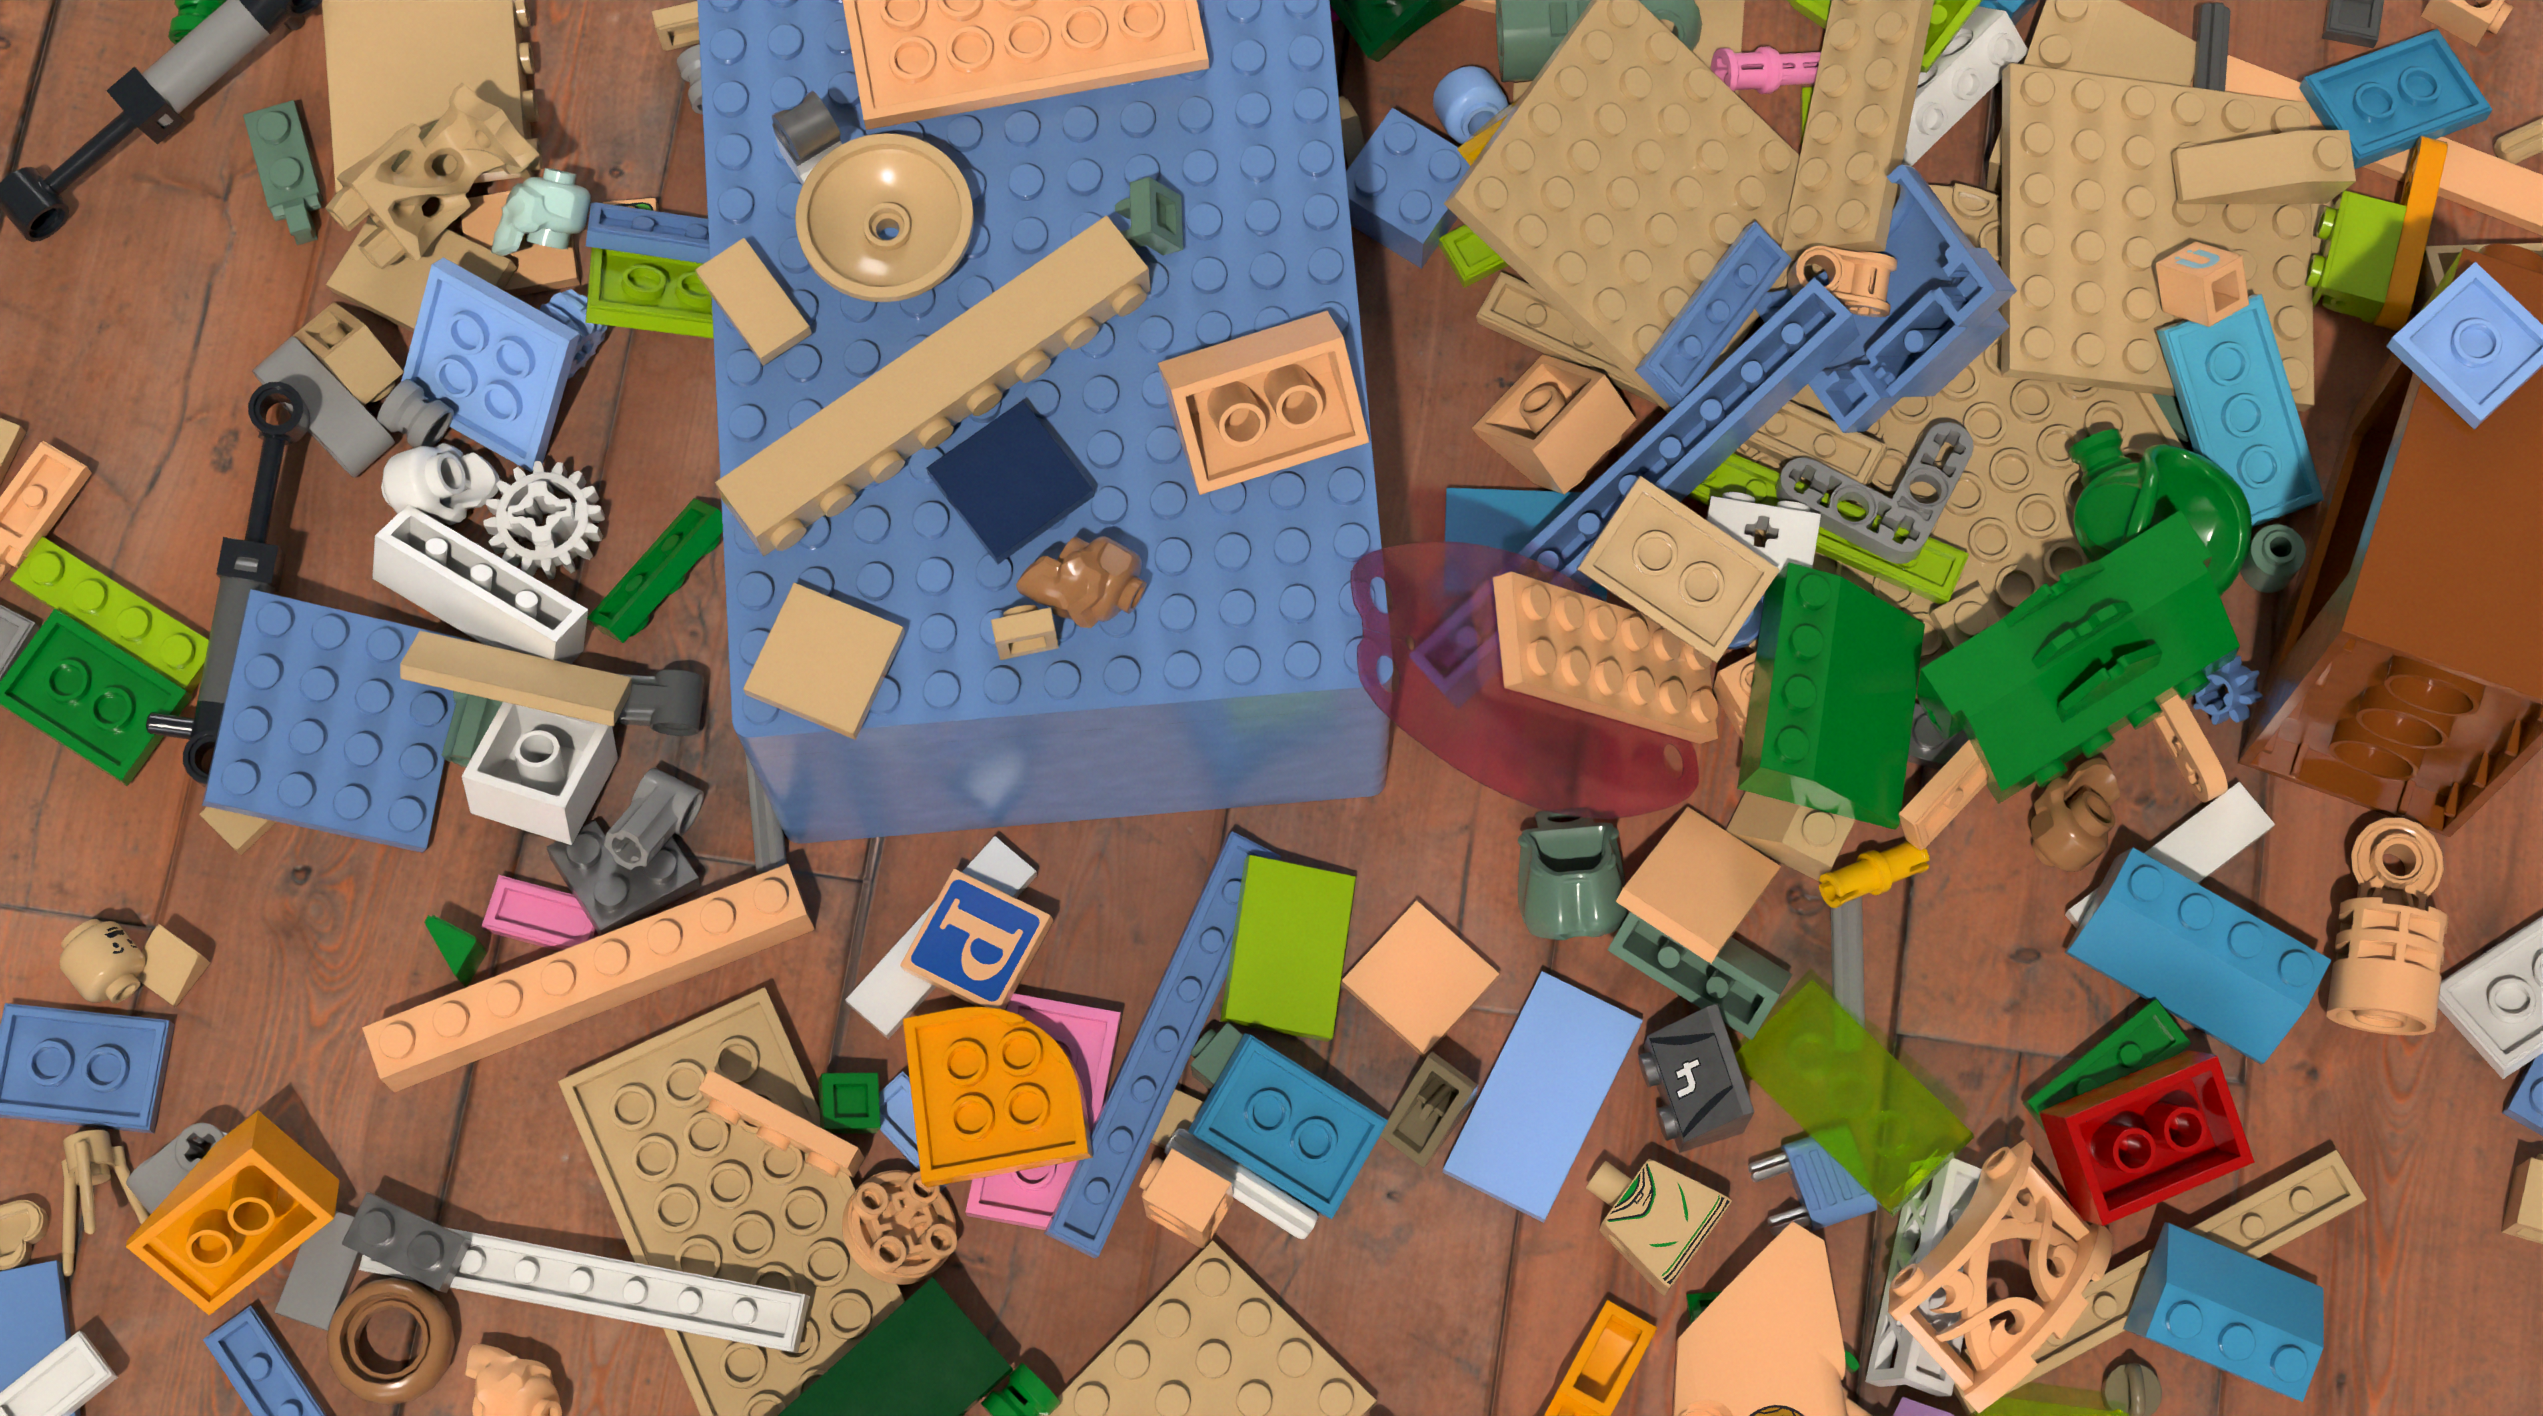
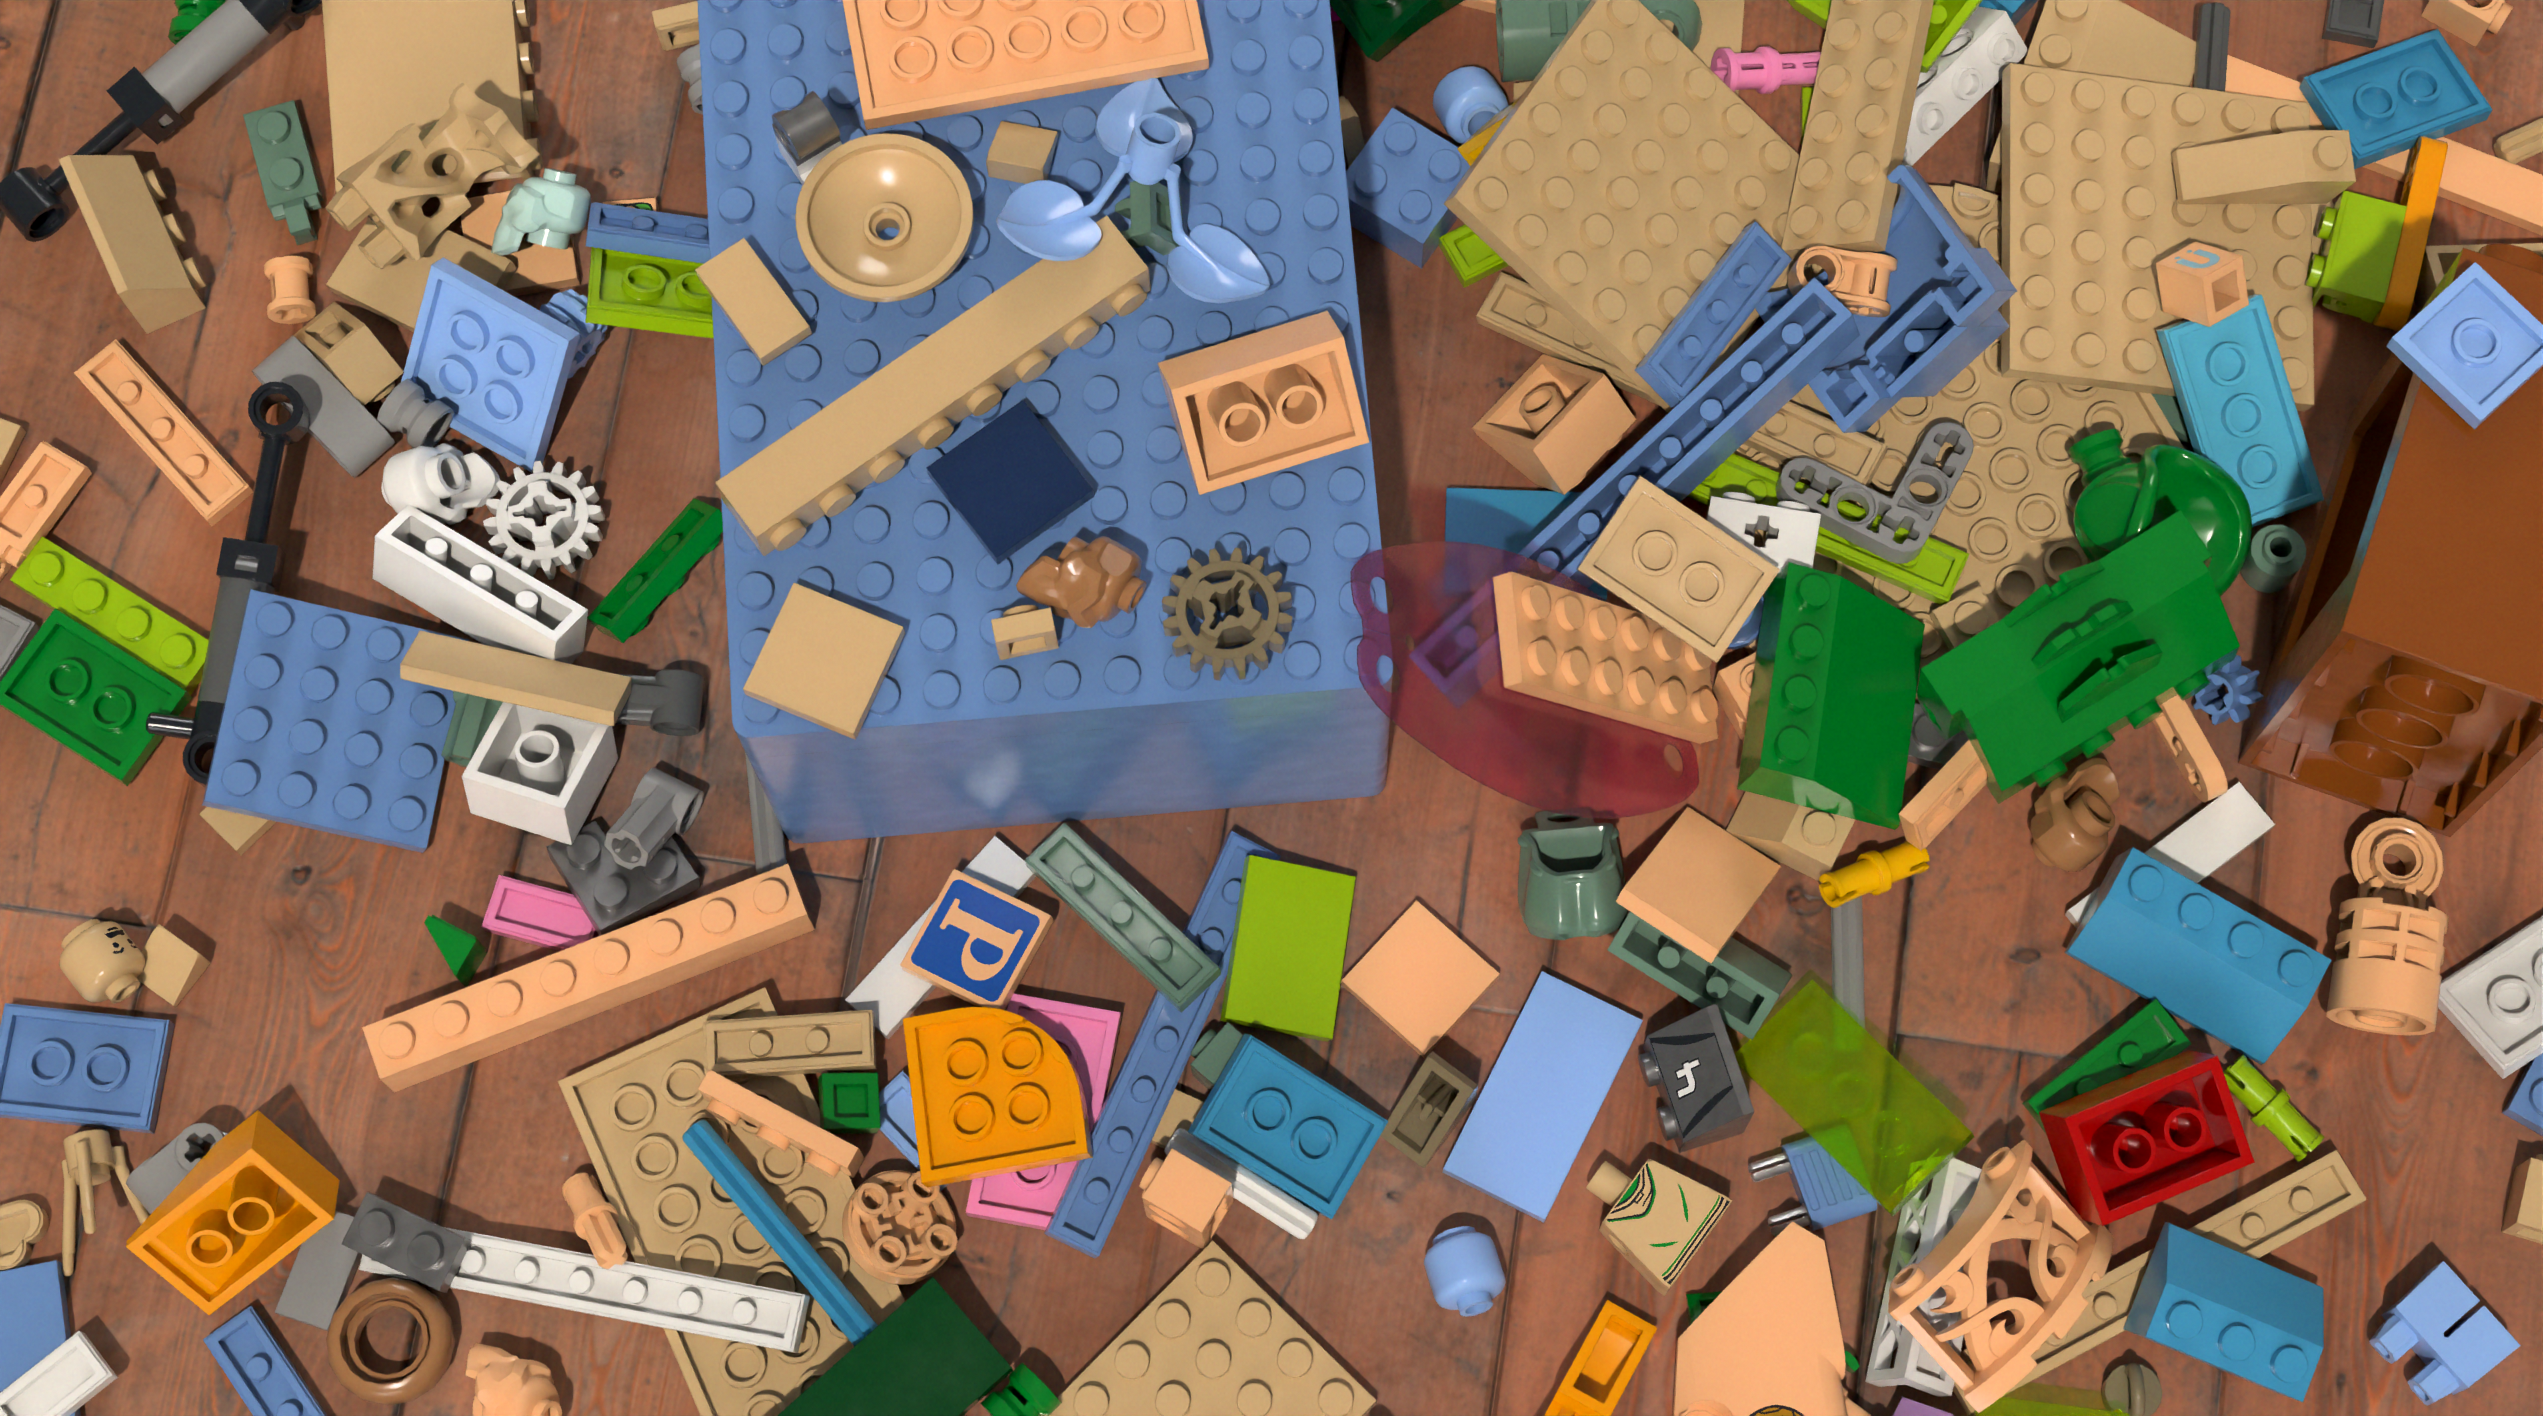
none -> tan slope [59,155,206,334]
none -> light nougat tile [74,339,253,527]
none -> light nougat bush [264,256,316,324]
none -> light nougat axle [562,1173,628,1269]
none -> dark azure axle [682,1119,878,1347]
none -> tan tile [703,1010,876,1079]
none -> tan slope [986,121,1058,184]
none -> light blue plant [996,78,1270,303]
none -> sand green tile [1024,823,1221,1013]
none -> dark tan gear [1162,548,1293,681]
none -> light blue head [1424,1226,1506,1316]
none -> lime pin [2223,1054,2325,1162]
none -> light blue hips [2369,1261,2521,1406]

